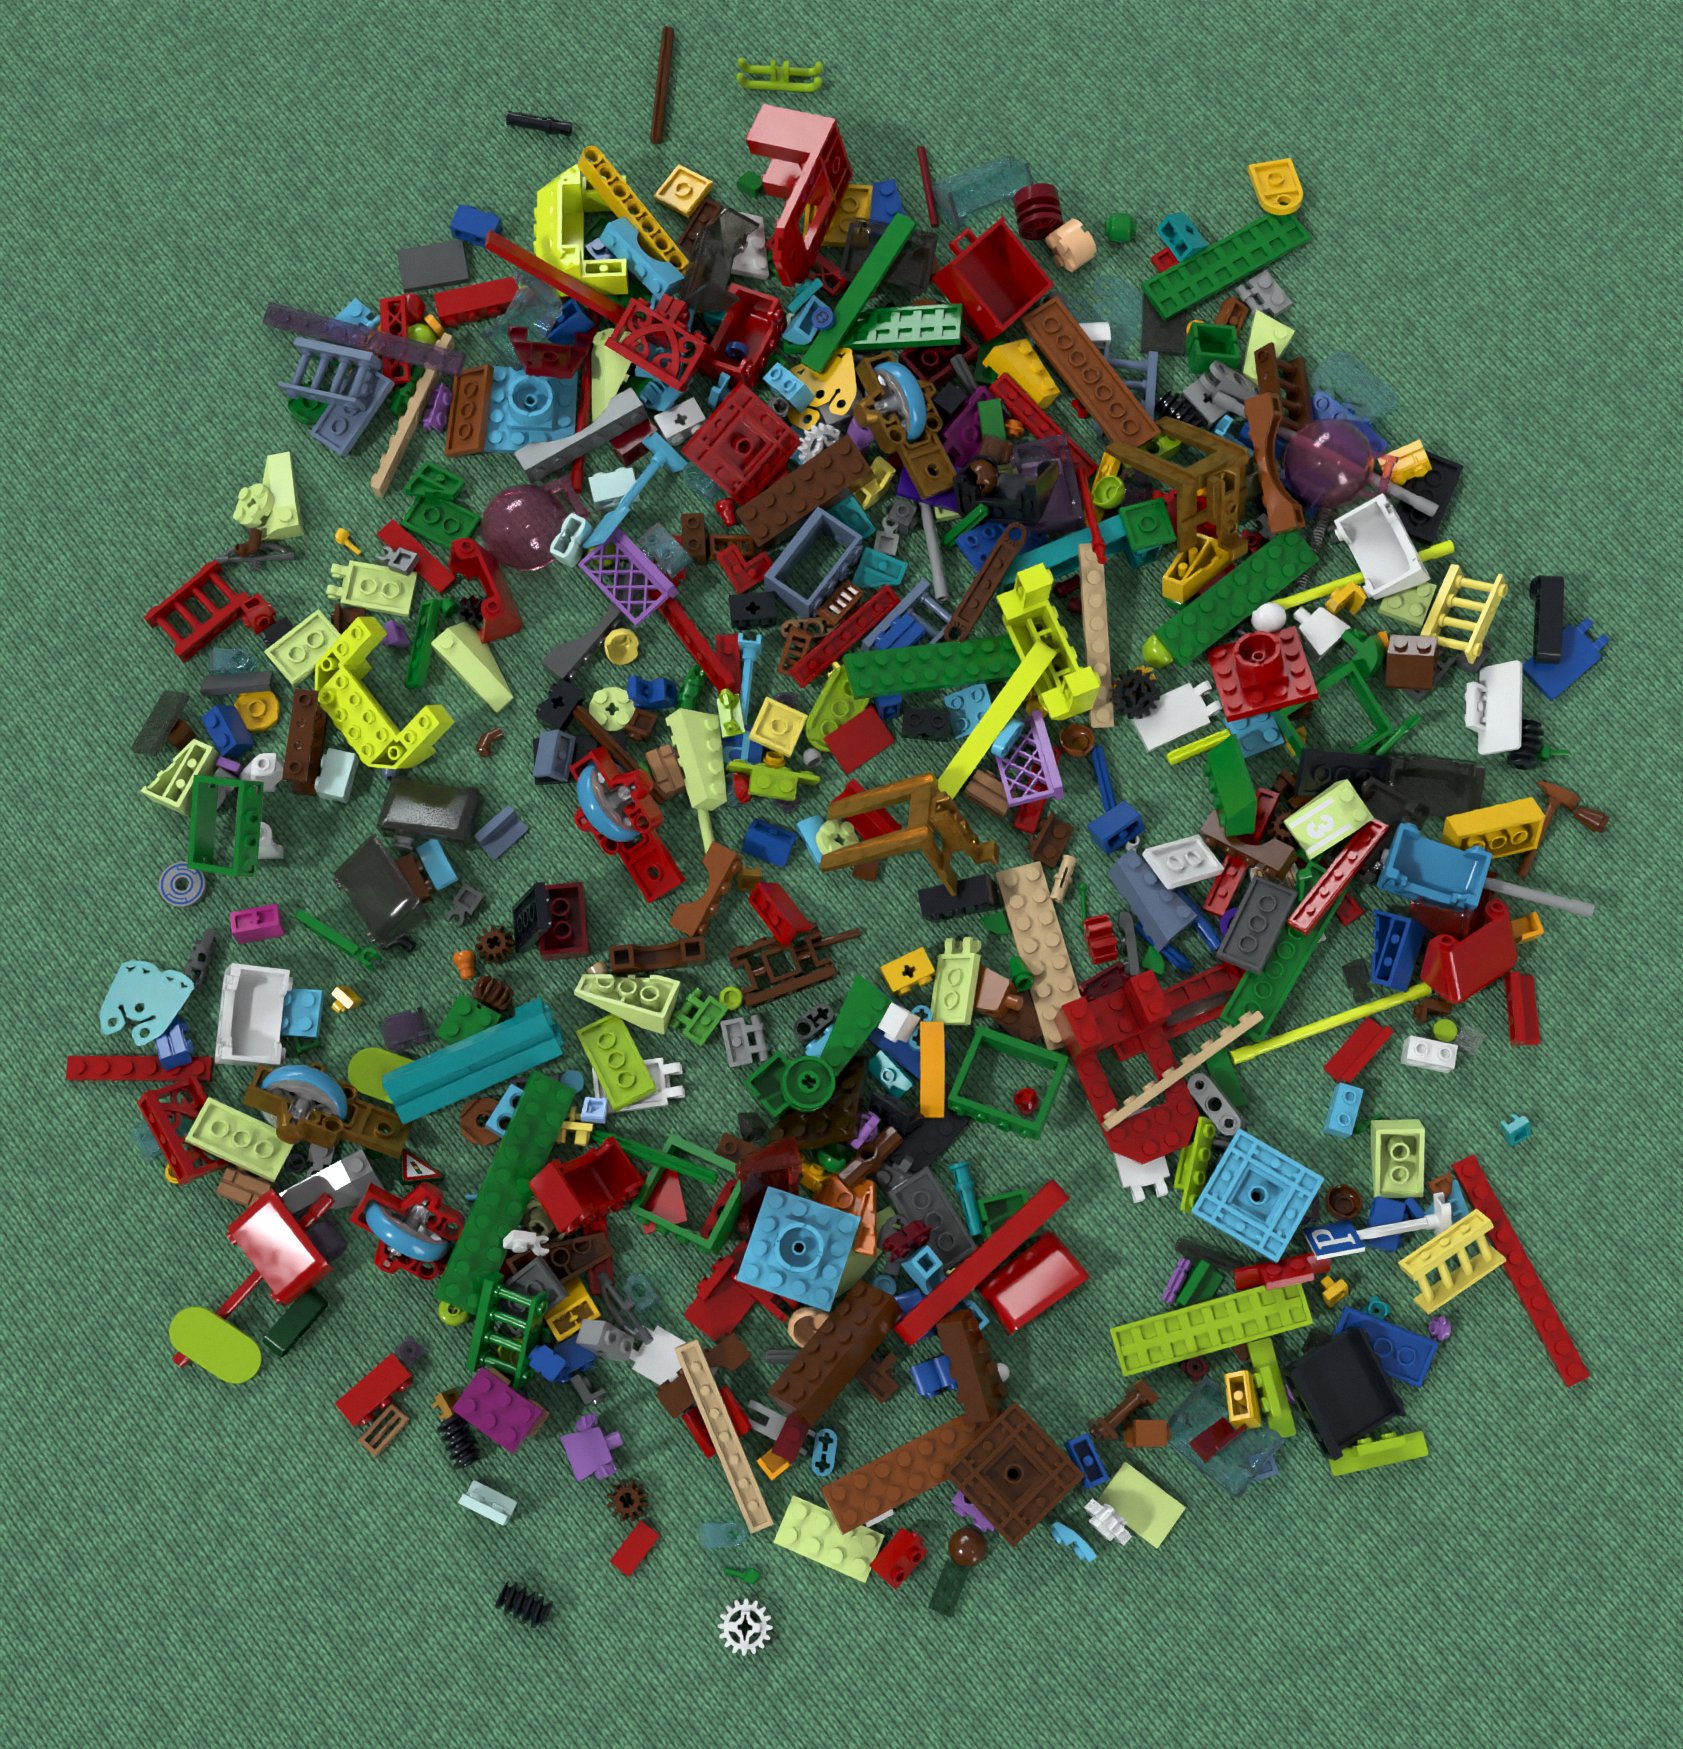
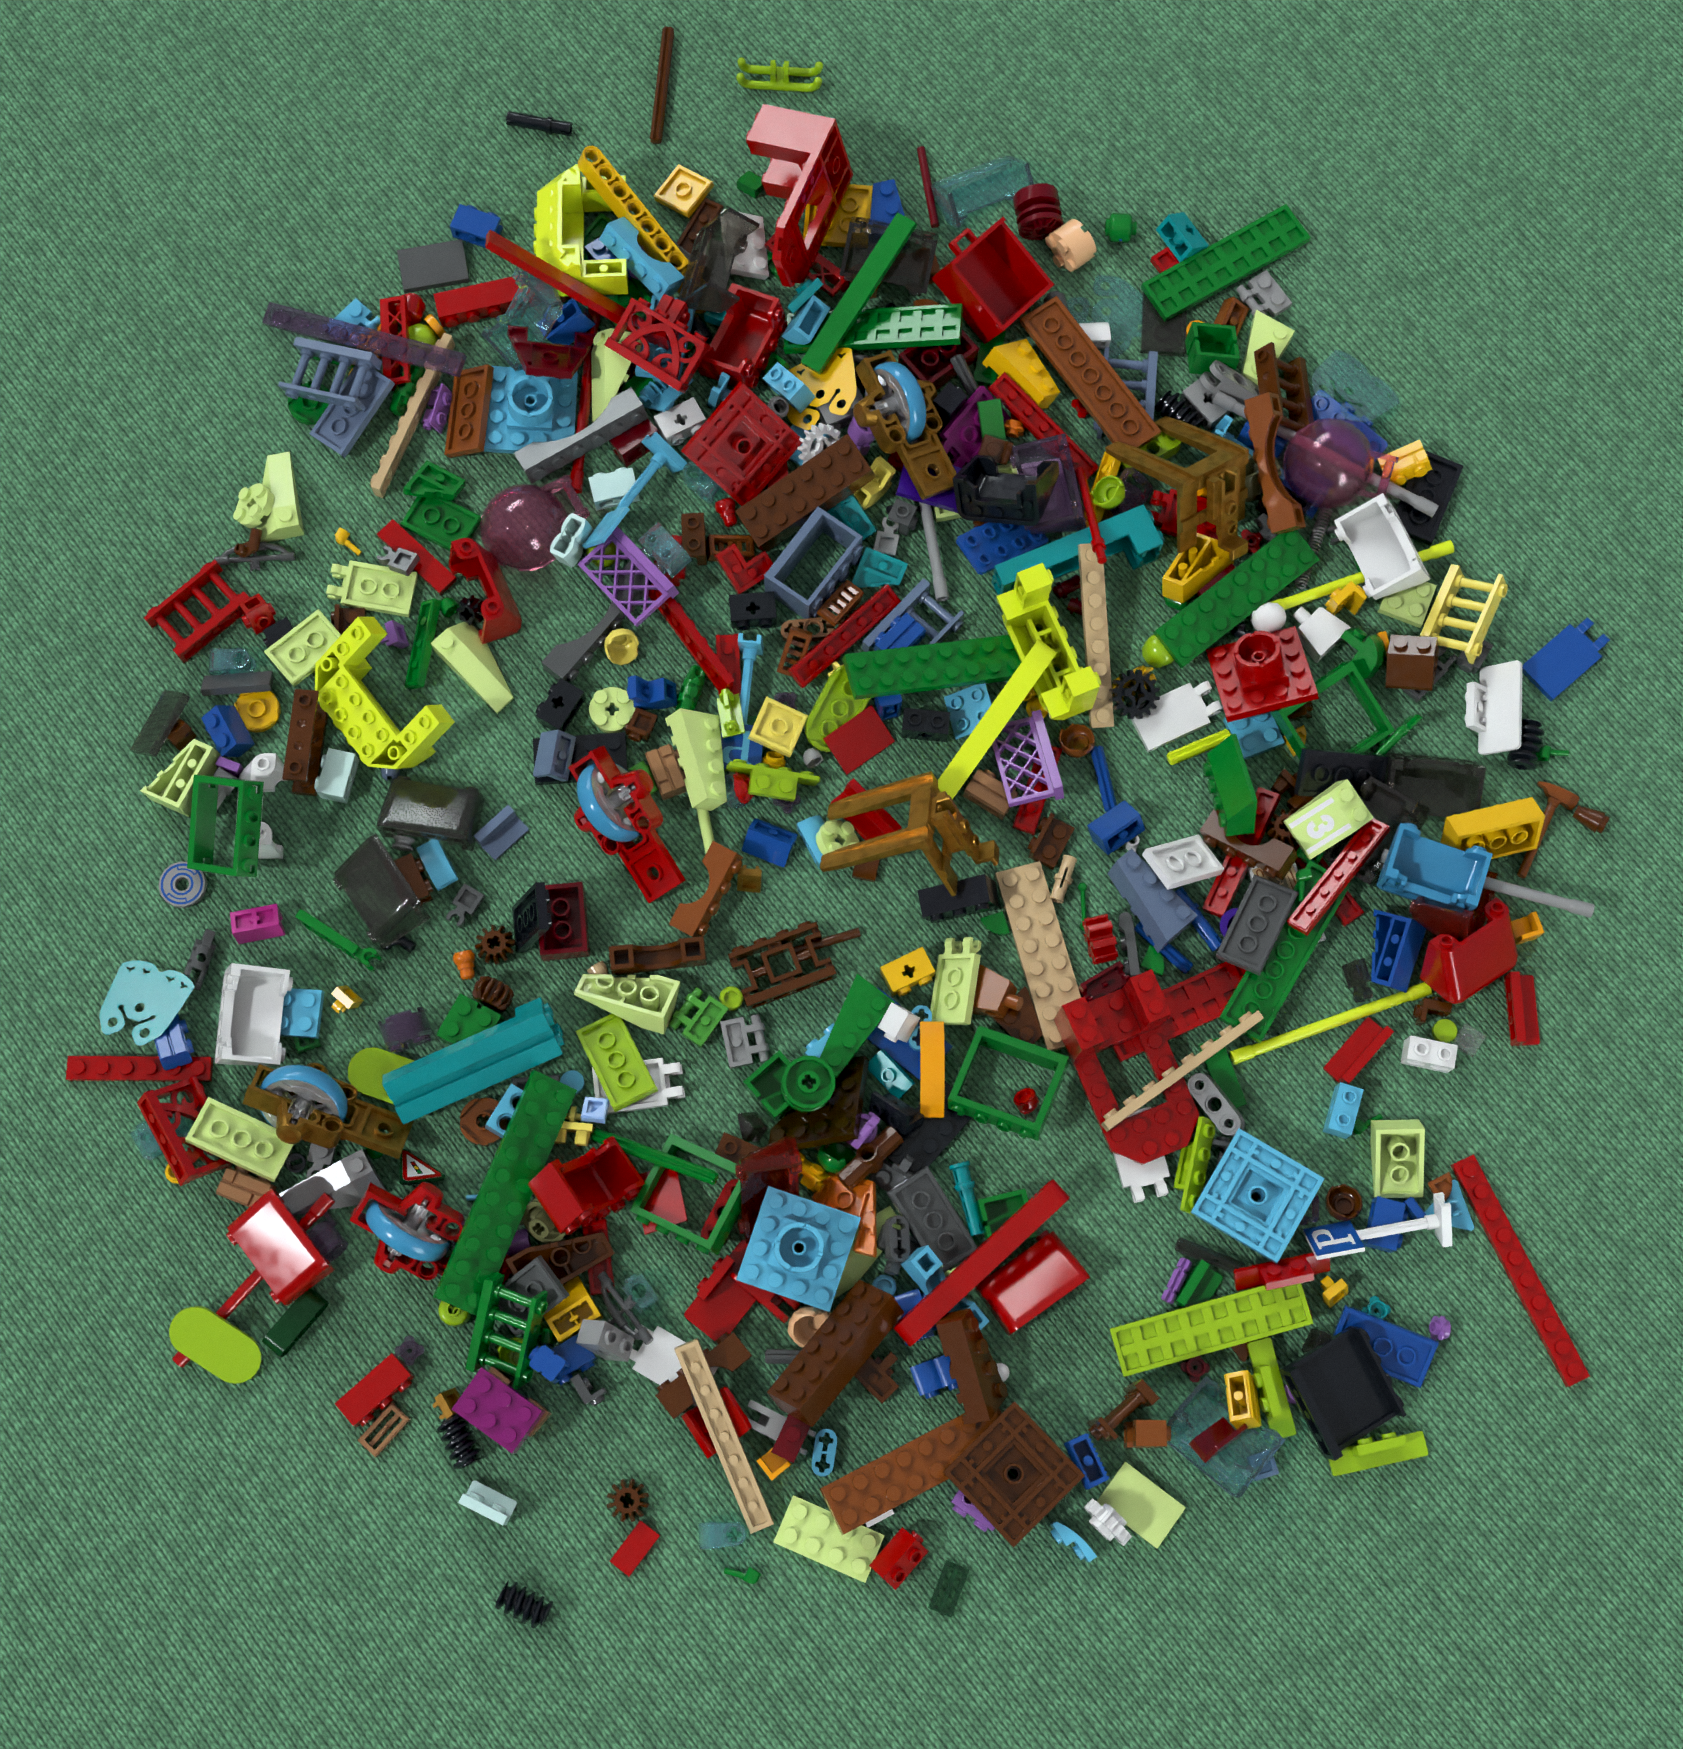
reddish brown arm [476,727,504,758] -> none
white plate [503,1230,549,1256] -> none
medium lavender torso [560,1412,624,1482] -> none
reddish brown axle [572,705,668,805] -> none
white gear [718,1598,773,1656] -> none
blue tile [725,341,748,361] -> none
red panel [748,882,813,945] -> none
dark grey beam [793,1003,833,1043] -> none
blue tile [812,307,835,331] -> none
dark red hinge [882,1220,932,1263] -> none
green axle [941,504,989,549] -> none
reddish brown plate [944,522,1028,644] -> none
reddish brown hair [948,1528,988,1567] -> none
reddish brown hair [970,459,999,496] -> none
medium azure beam [991,717,1024,758] -> none
green cone [1009,956,1035,991] -> none
green tile [1118,497,1176,553] -> none
clear smoke axle [1165,990,1230,1027] -> none
yellow tile [1248,158,1303,215] -> none
light yellow fence [1398,1209,1506,1315] -> none
teal tile [1501,1114,1531,1147] -> none
black beam [1529,575,1564,665] -> none

